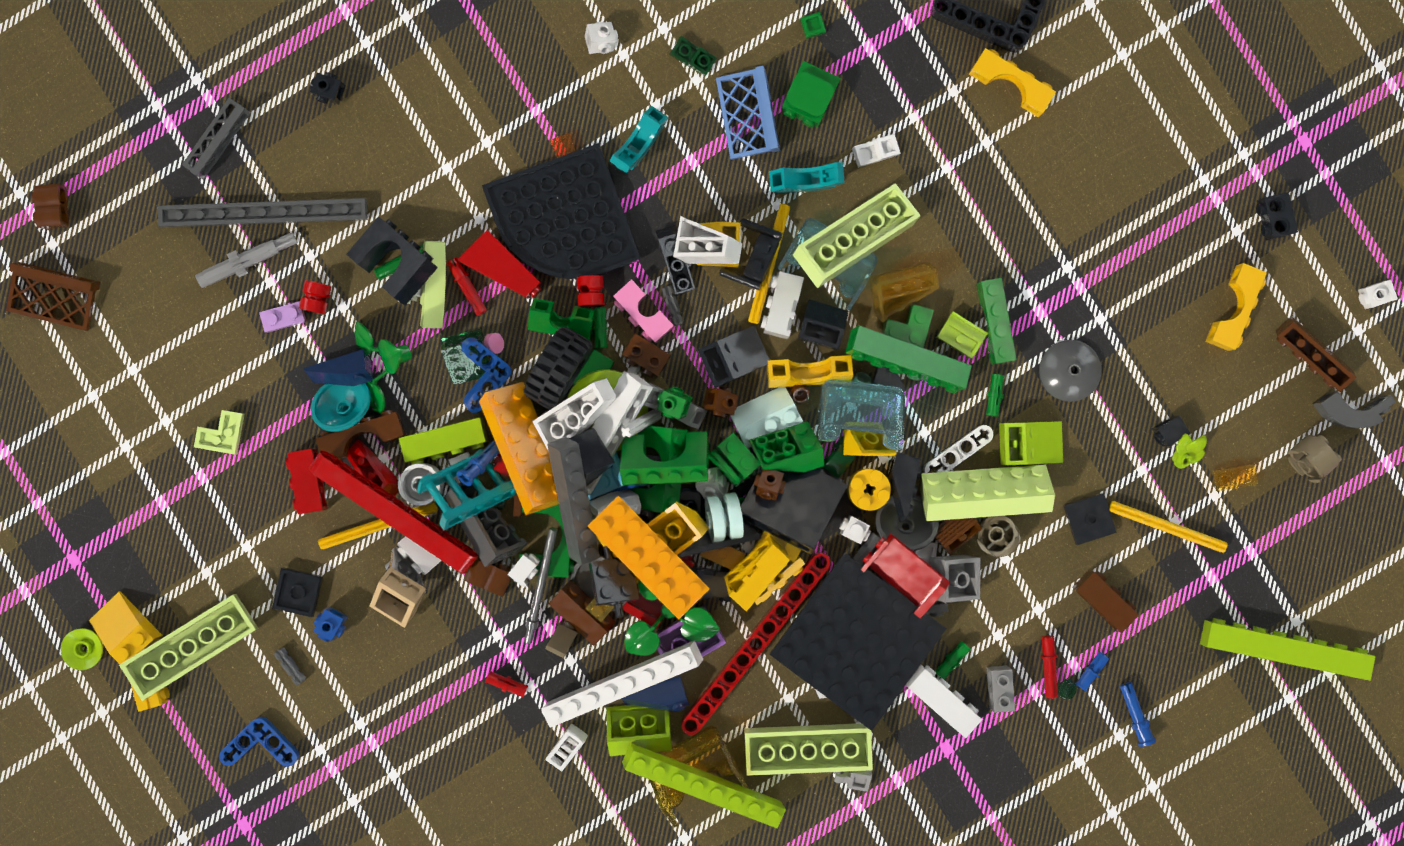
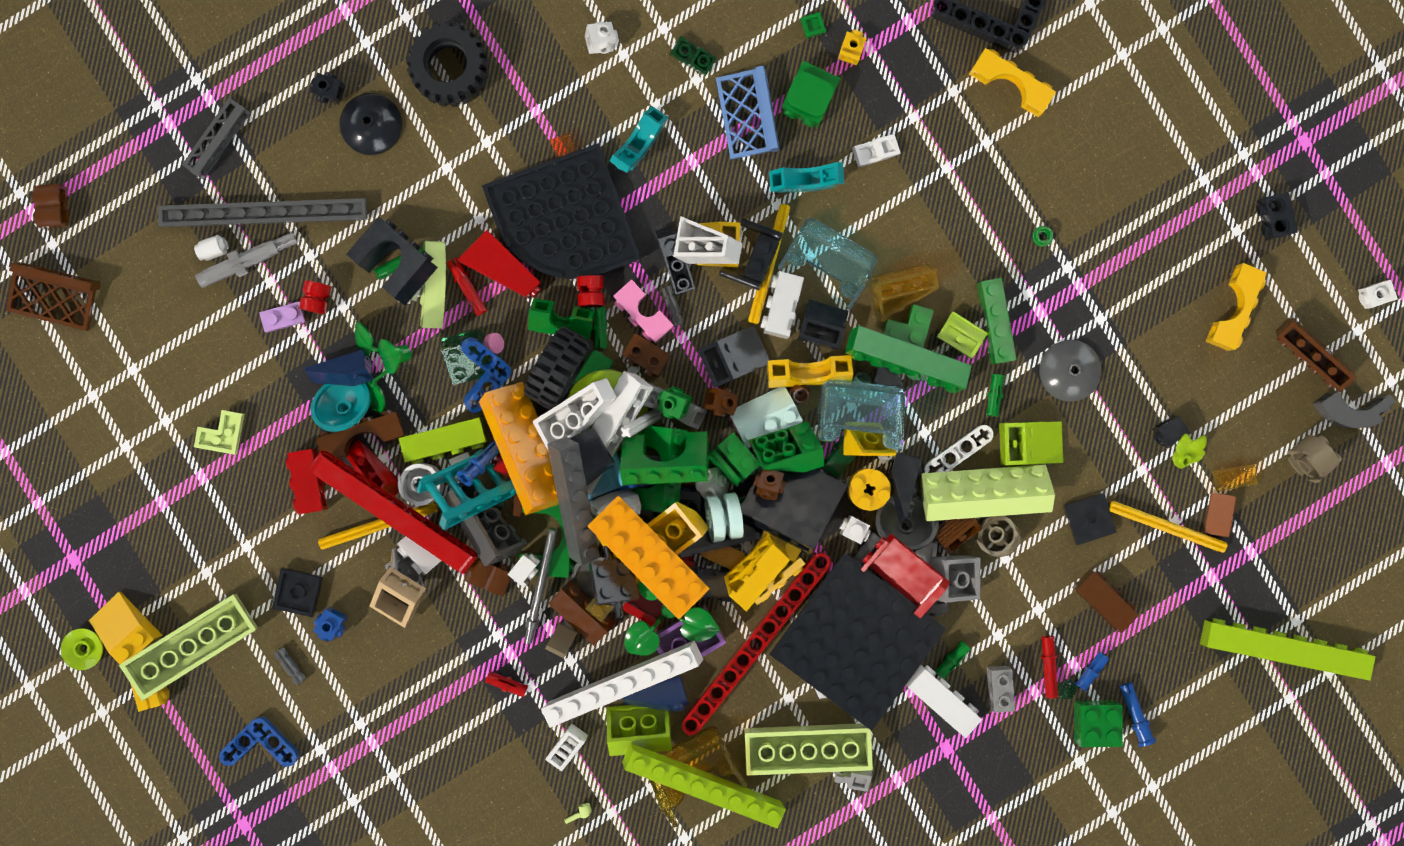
yellowish green brick [793,183,920,288] -> none
none -> white brick [194,235,228,261]
none -> black dish [340,93,402,155]
none -> black tyre [406,21,490,107]
none -> yellowish green hand [564,803,591,824]
none -> yellow brick [838,30,867,66]
none -> green plate [1032,226,1053,247]
none -> green brick [1074,700,1123,747]
none -> dark orange slope [1203,492,1236,537]

